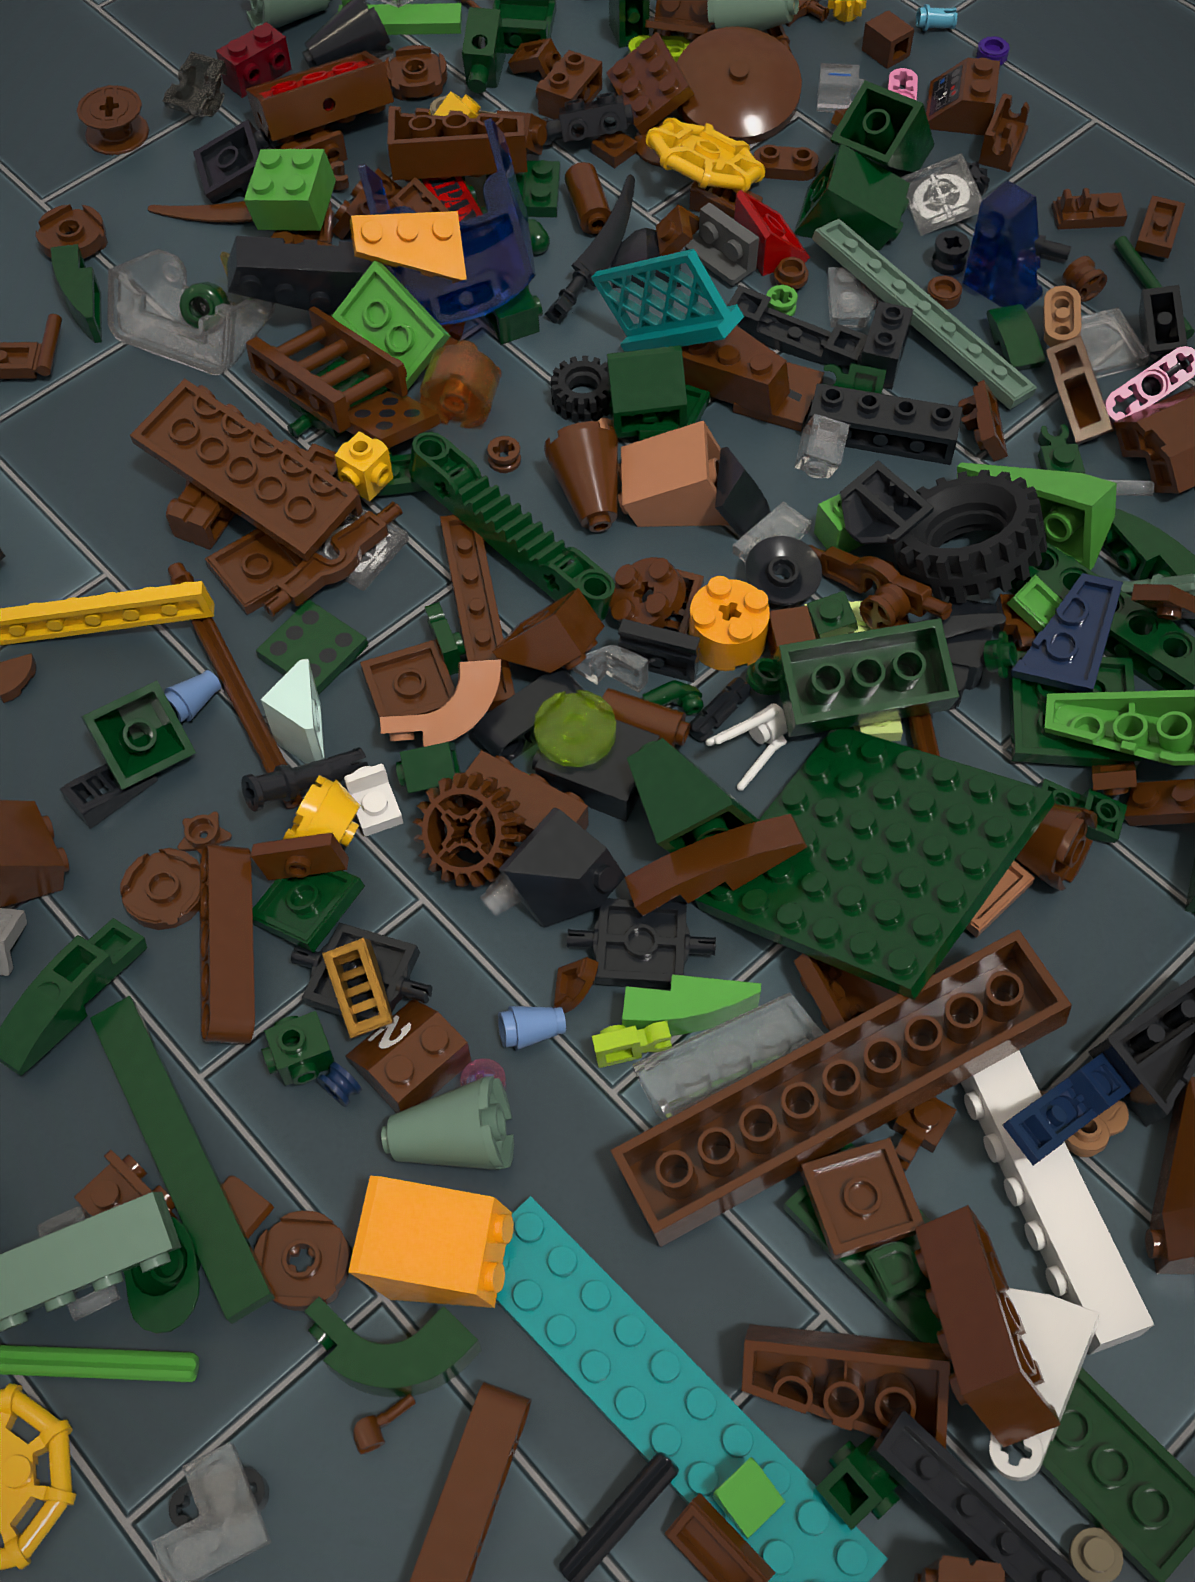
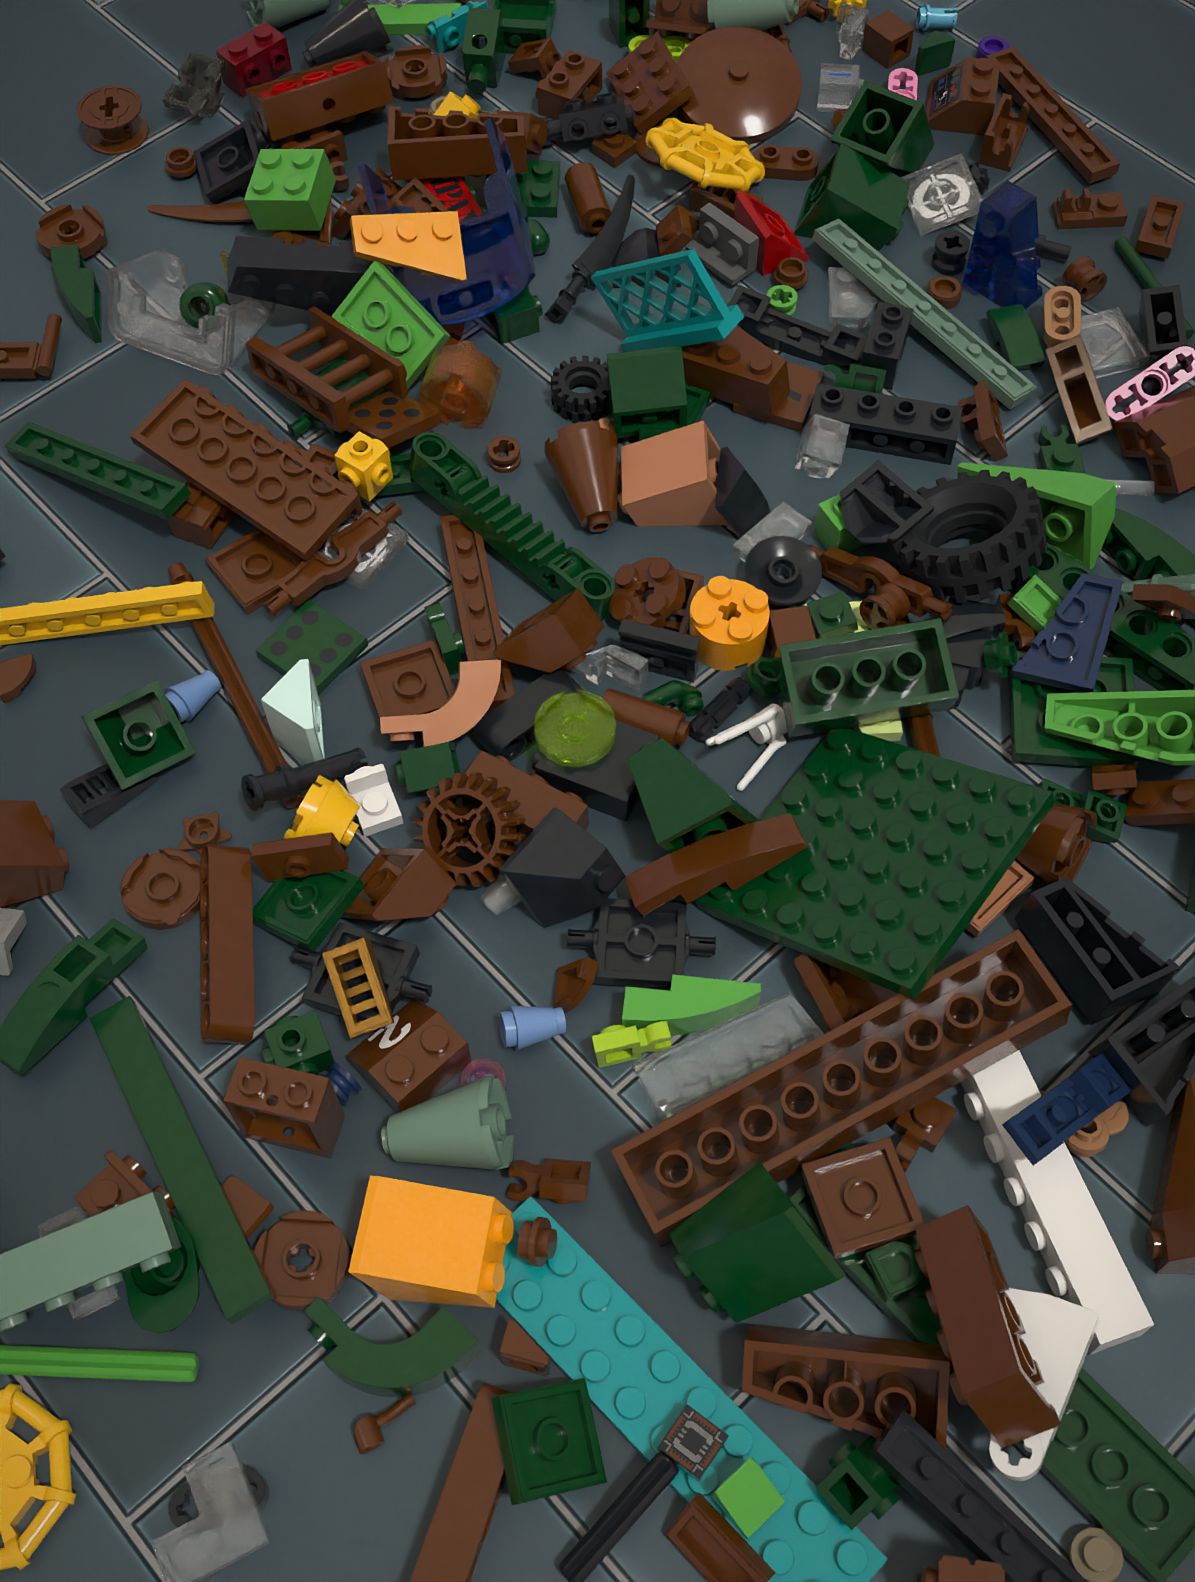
none -> dark green plate [5,422,191,520]
none -> reddish brown plate [165,147,198,178]
none -> reddish brown window [223,1057,345,1159]
none -> reddish brown slope [342,848,457,921]
none -> teal hinge [425,1,487,54]
none -> dark green tile [491,1378,607,1505]
none -> reddish brown slope [499,1318,551,1377]
none -> reddish brown plate [508,1158,591,1204]
none -> reddish brown plate [518,1217,557,1267]
none -> tile [657,1404,729,1482]
none -> dark green slope [669,1162,846,1323]
none -> clear bracket [836,3,869,60]
none -> dark green slope [915,30,955,76]
none -> reddish brown plate [986,47,1120,184]
none -> black wedge [1015,877,1181,1025]

